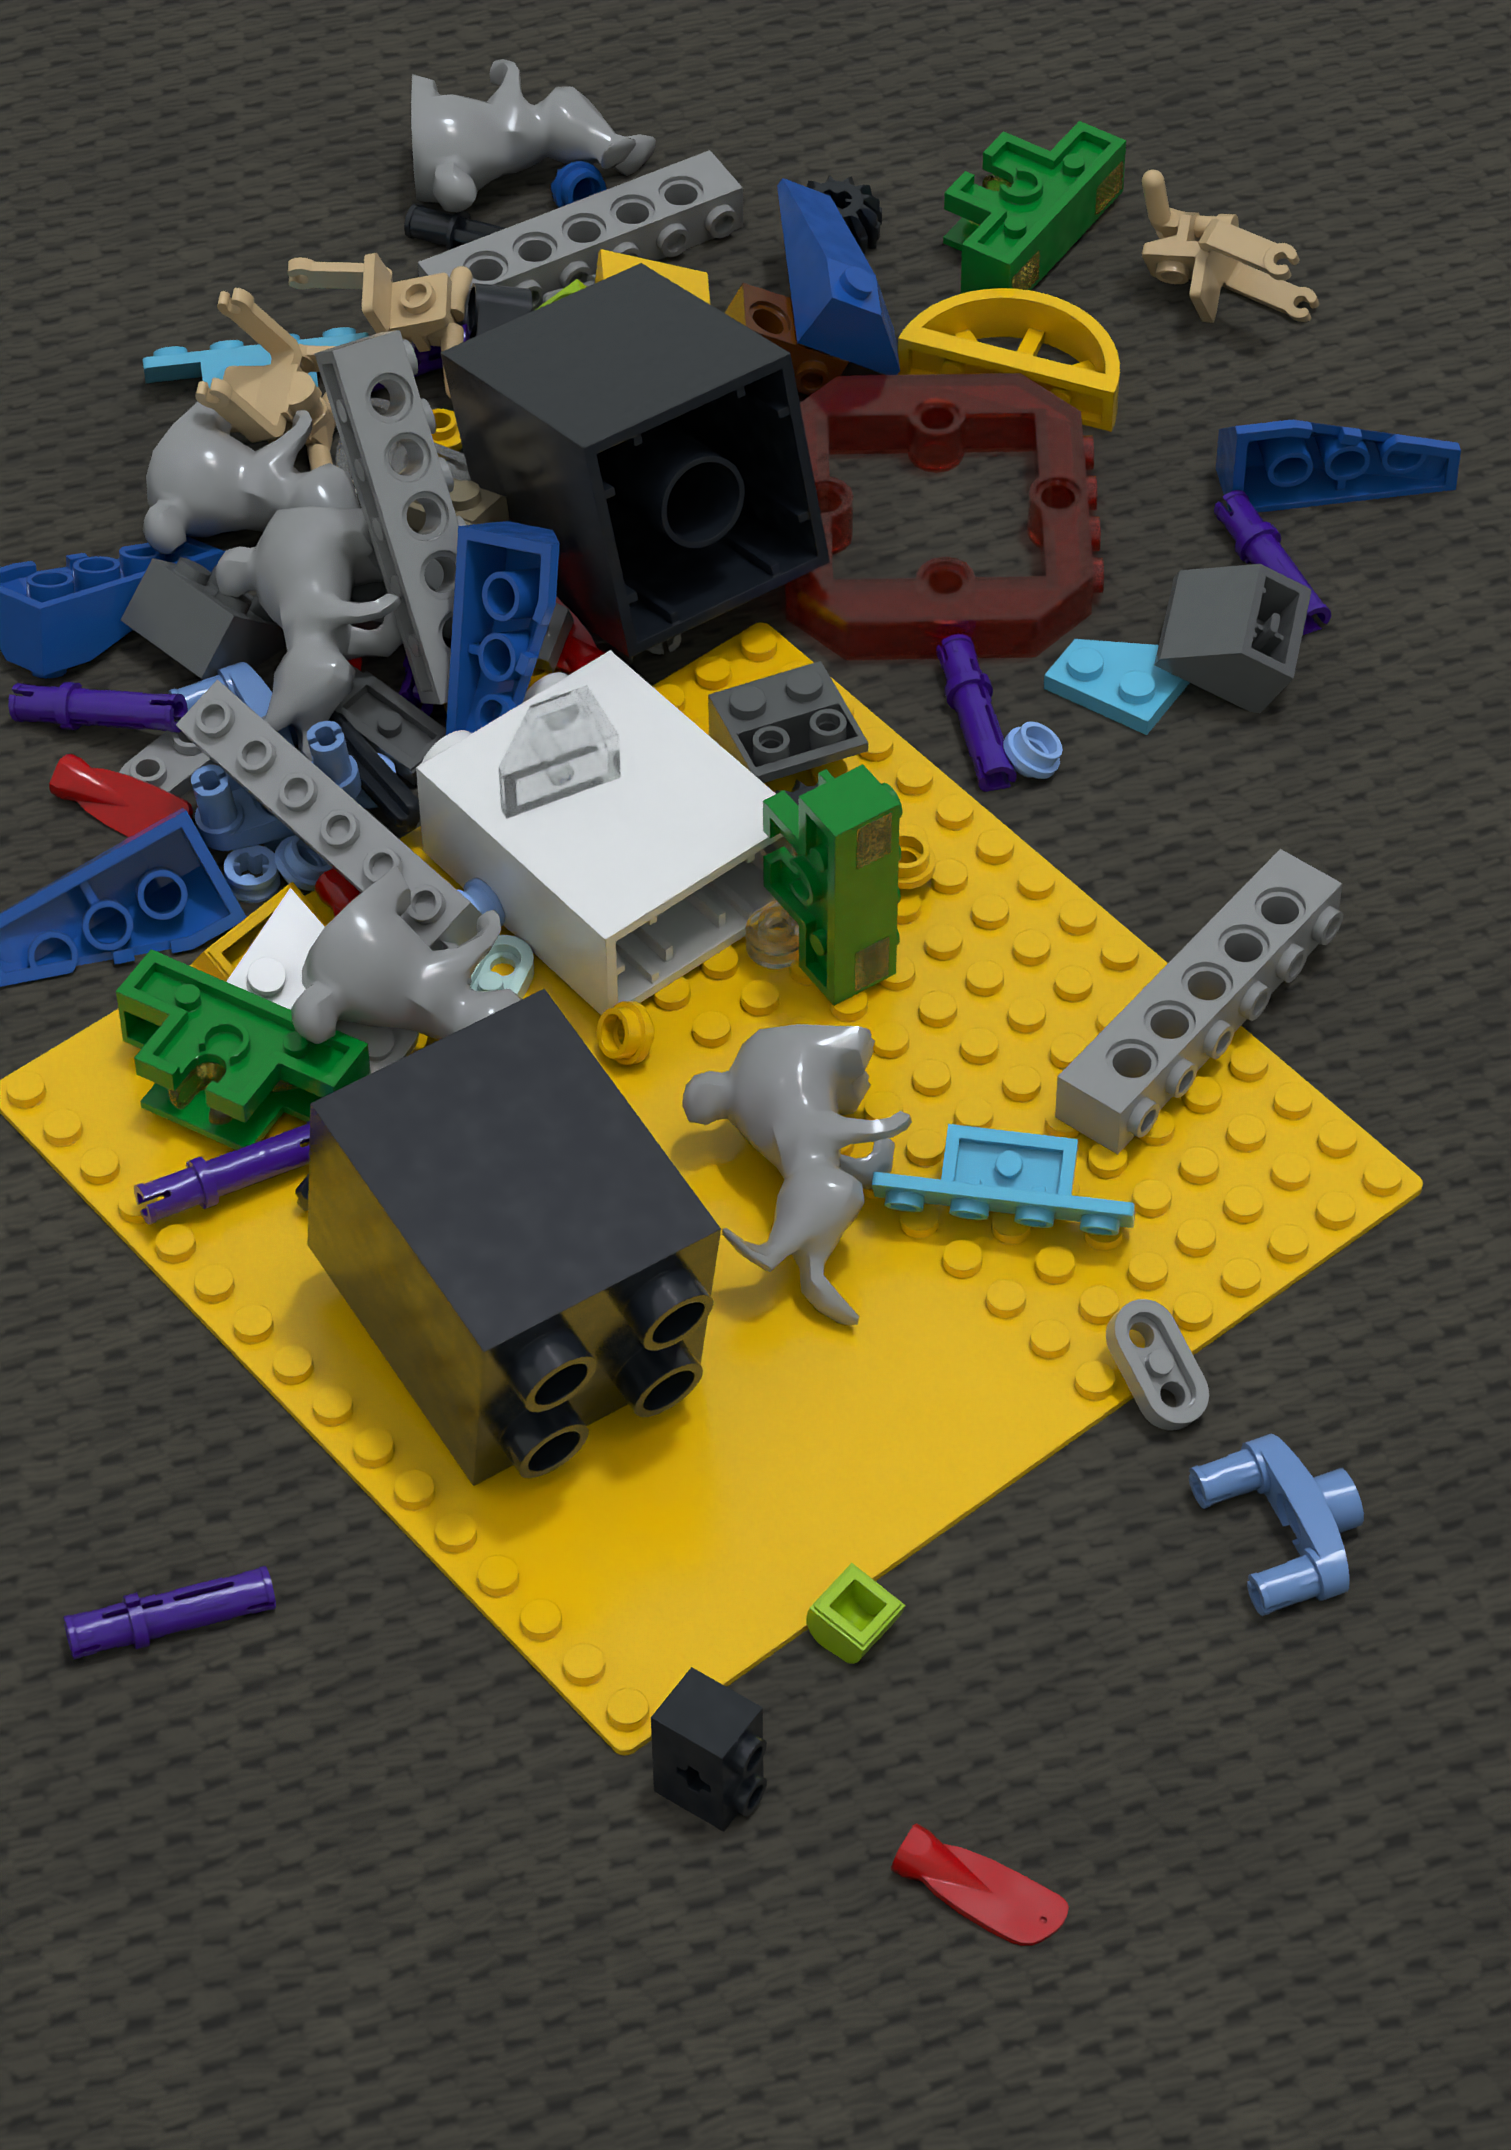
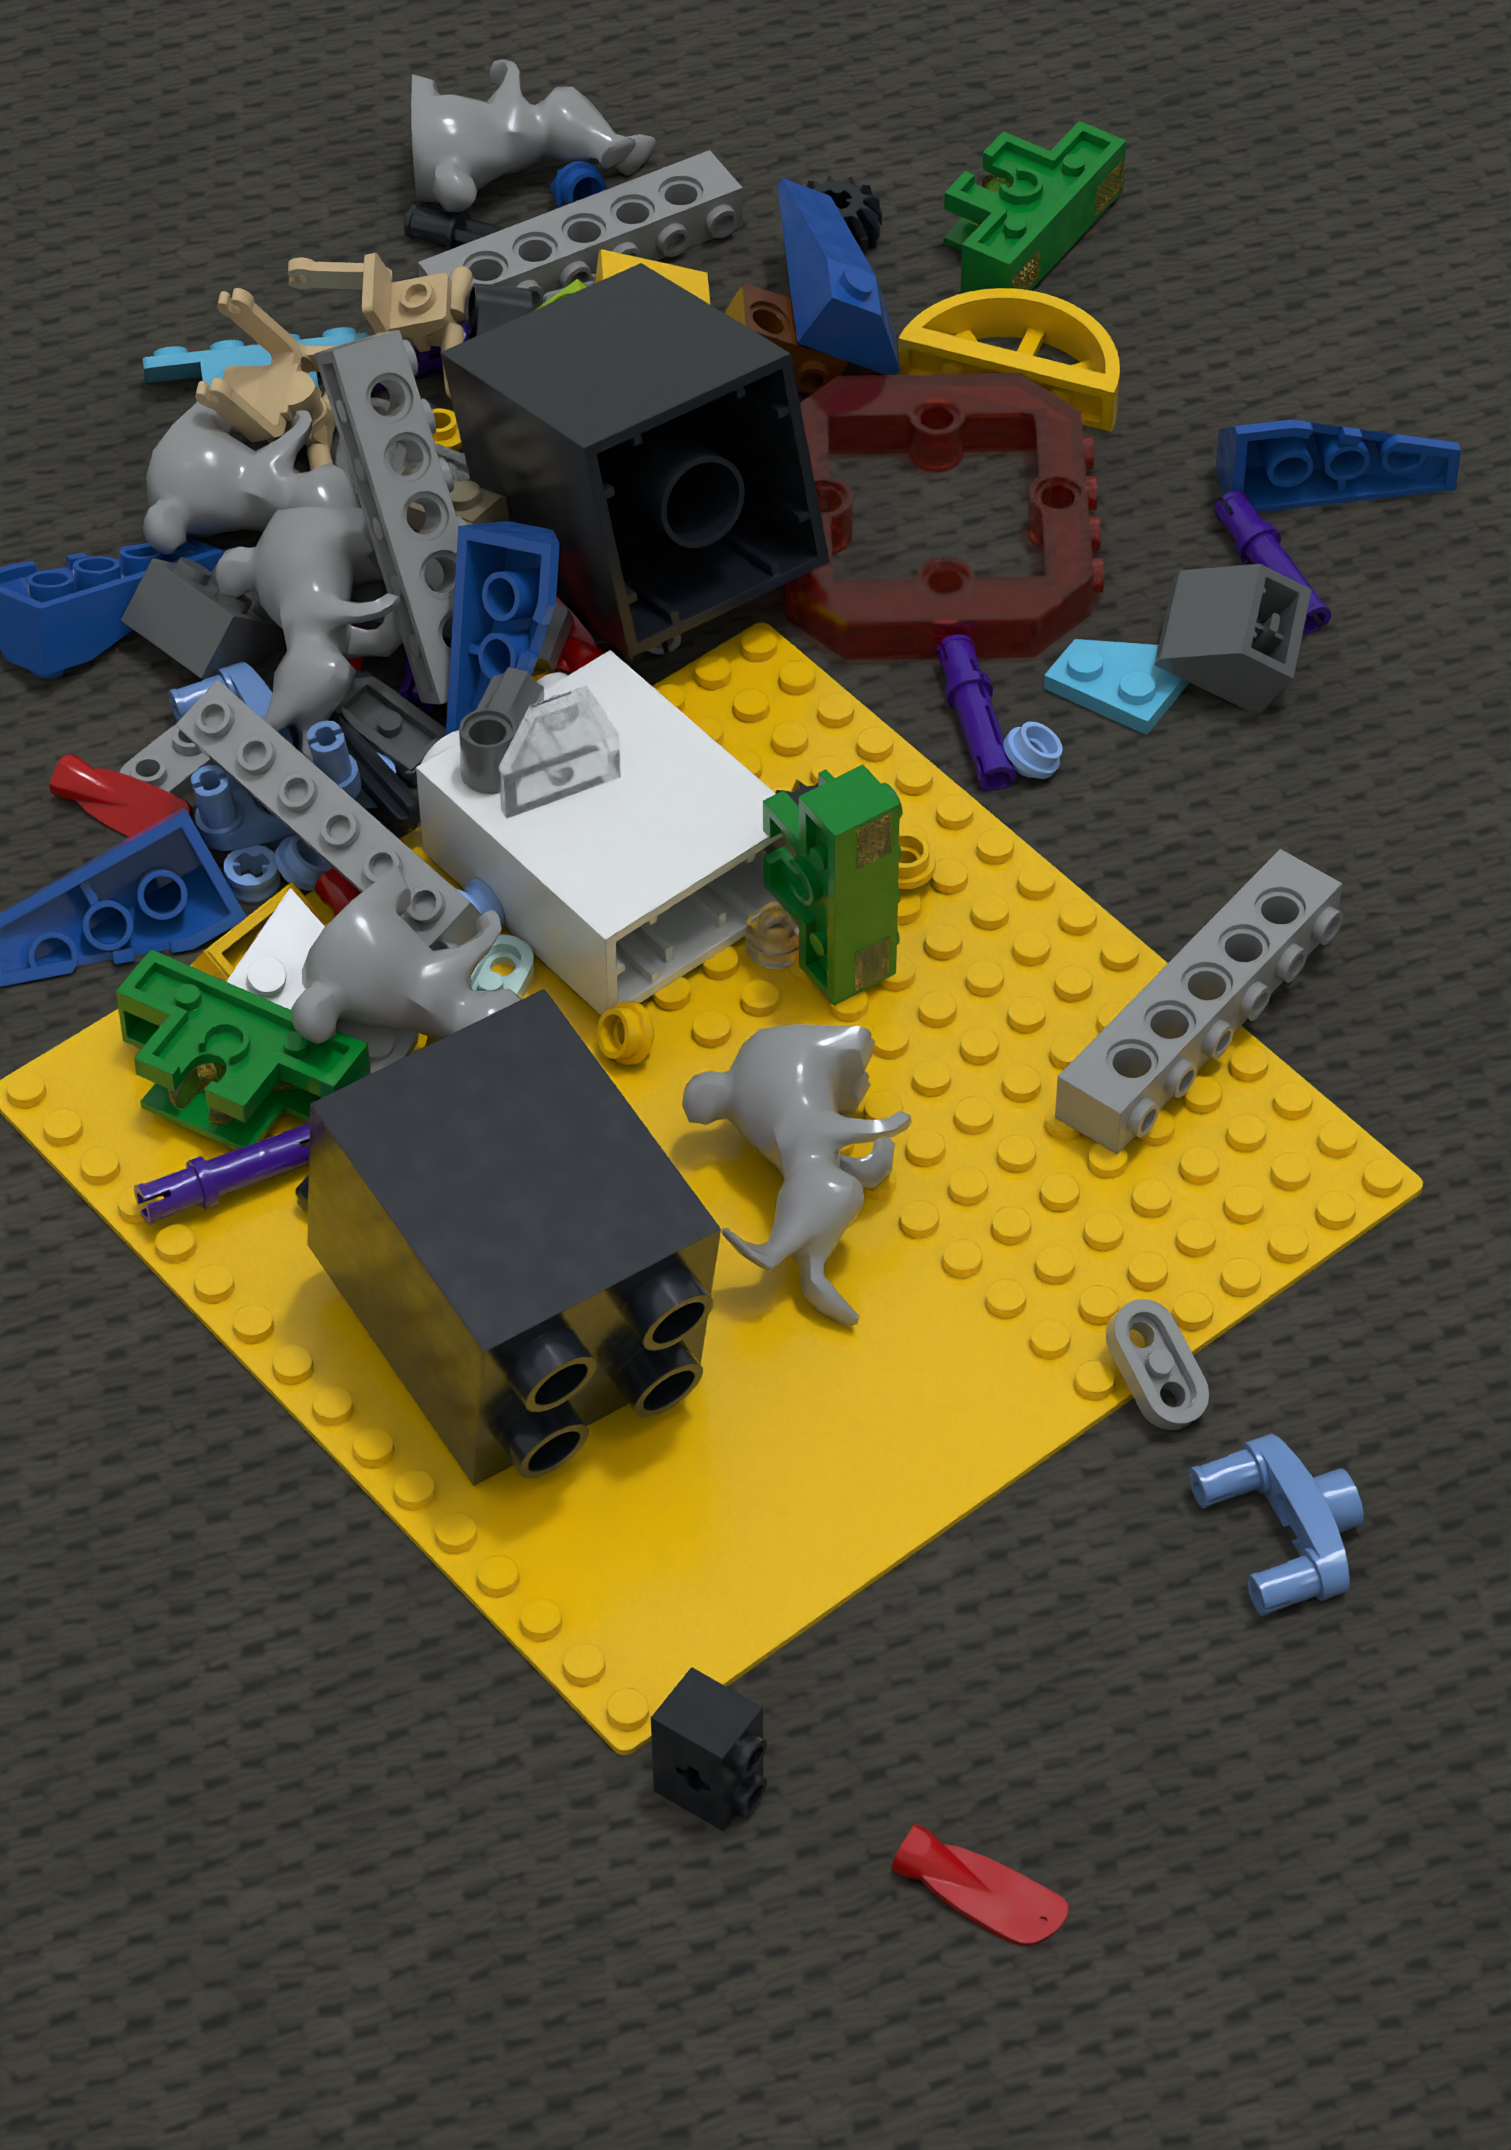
dark purple pin [8,682,188,733] -> none
dark purple pin [63,1565,276,1660] -> none
dark grey slope [708,661,868,783] -> none
lime brick [806,1563,906,1664] -> none
medium azure bracket [872,1124,1135,1235] -> none
tan piece [1142,169,1319,323] -> none
none -> dark grey piece [459,667,545,793]

